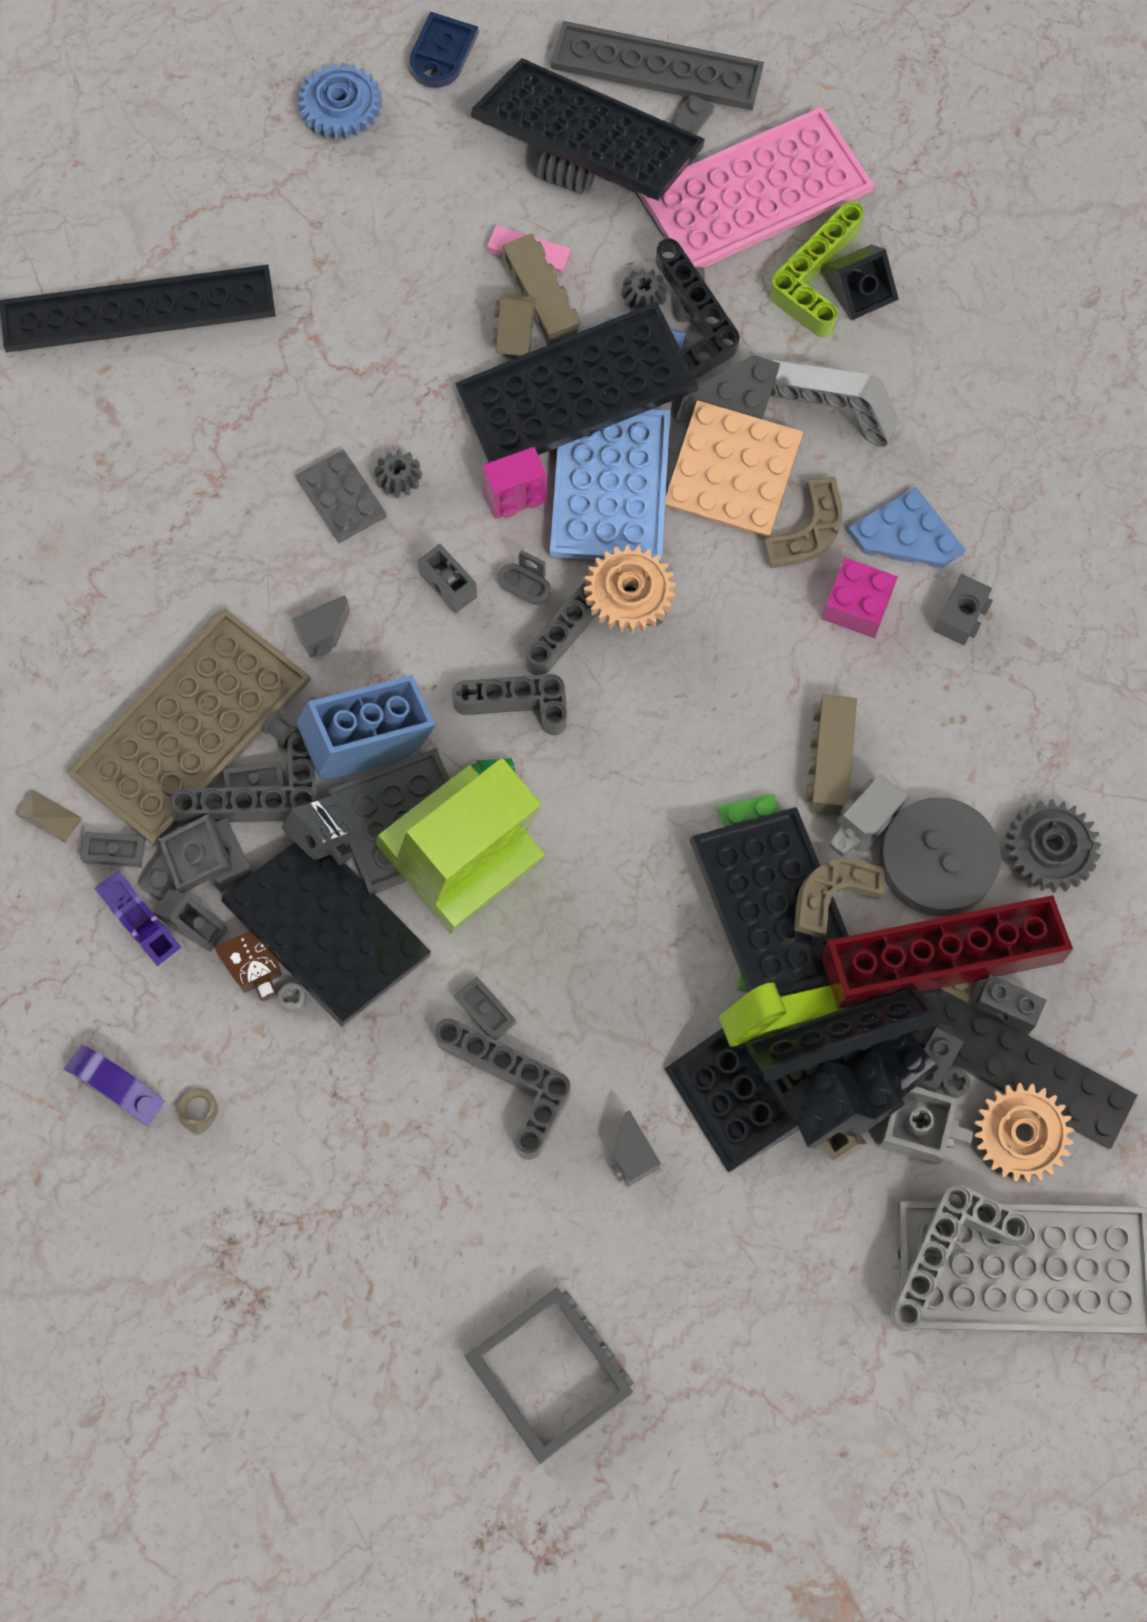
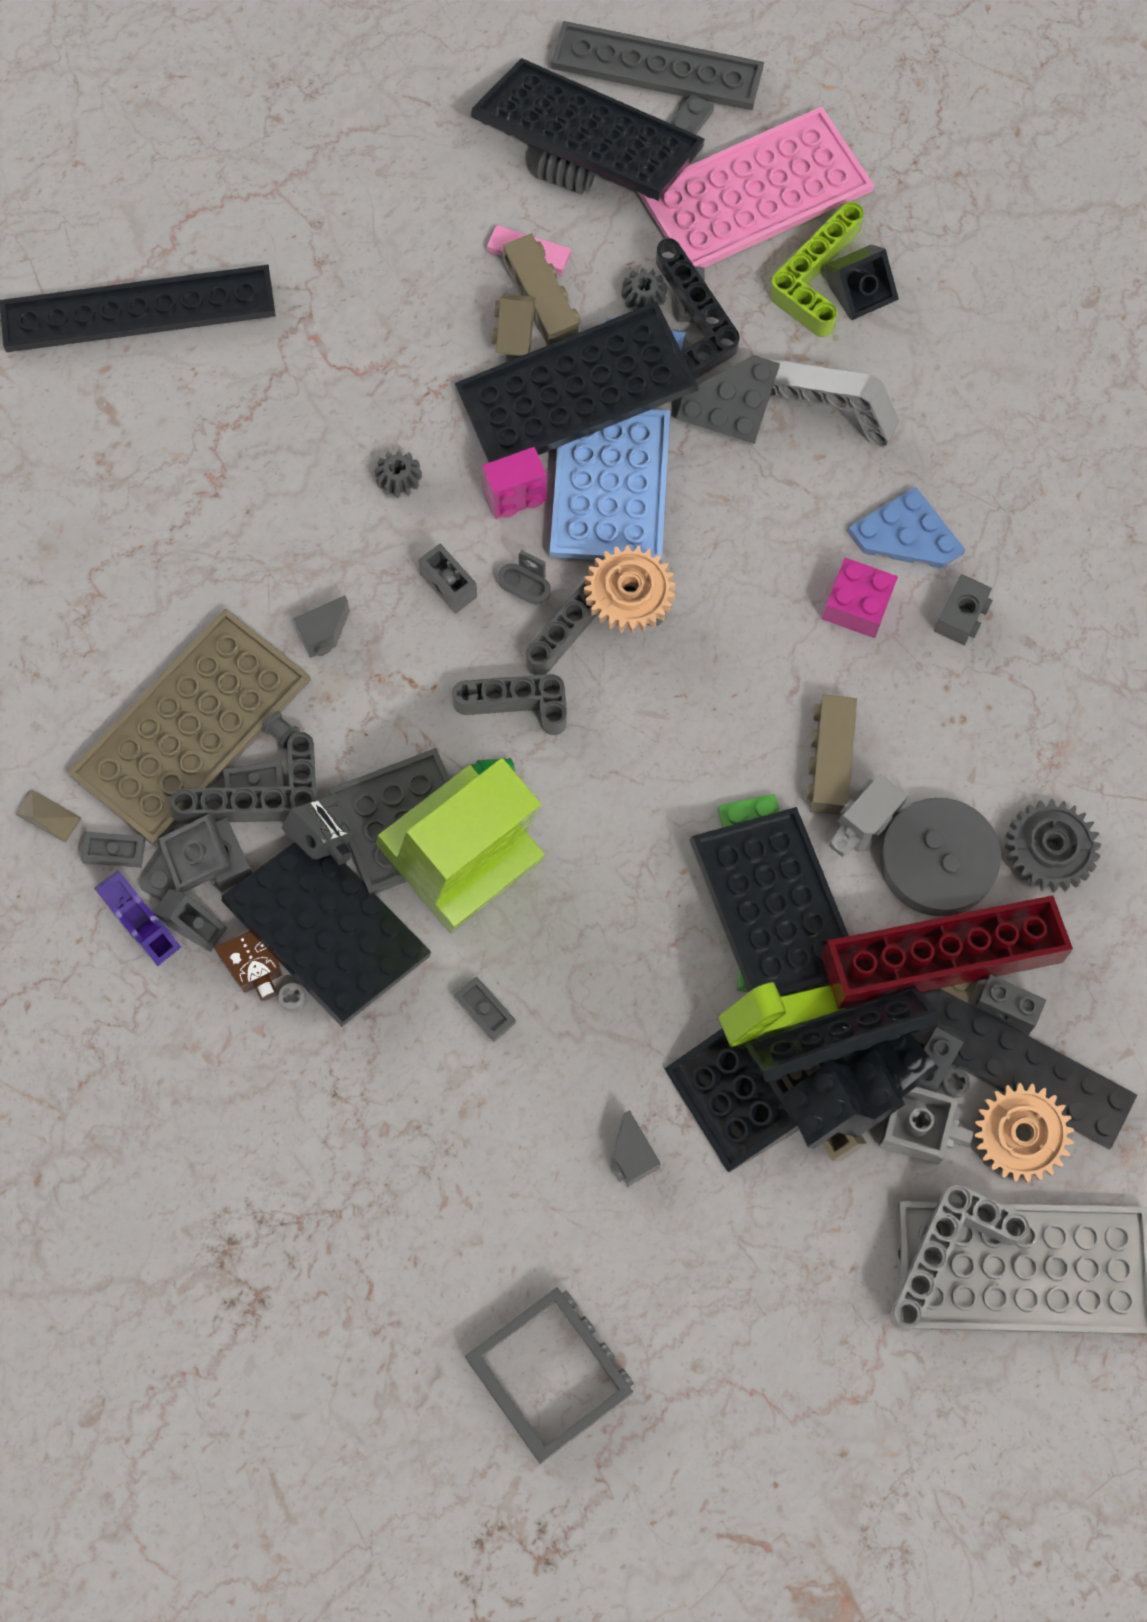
dark purple arch [64,1044,165,1126] -> none
dark tan piece [177,1088,218,1135] -> none
flat silver plate [296,449,387,543] -> none
medium blue brick [296,675,435,779] -> none
medium blue gear [298,62,382,140] -> none
dark blue plate [410,11,479,88] -> none
dark grey beam [435,1018,571,1160] -> none
light nougat plate [665,400,803,538] -> none
dark tan plate [764,477,842,568] -> none
dark tan plate [794,858,885,938] -> none

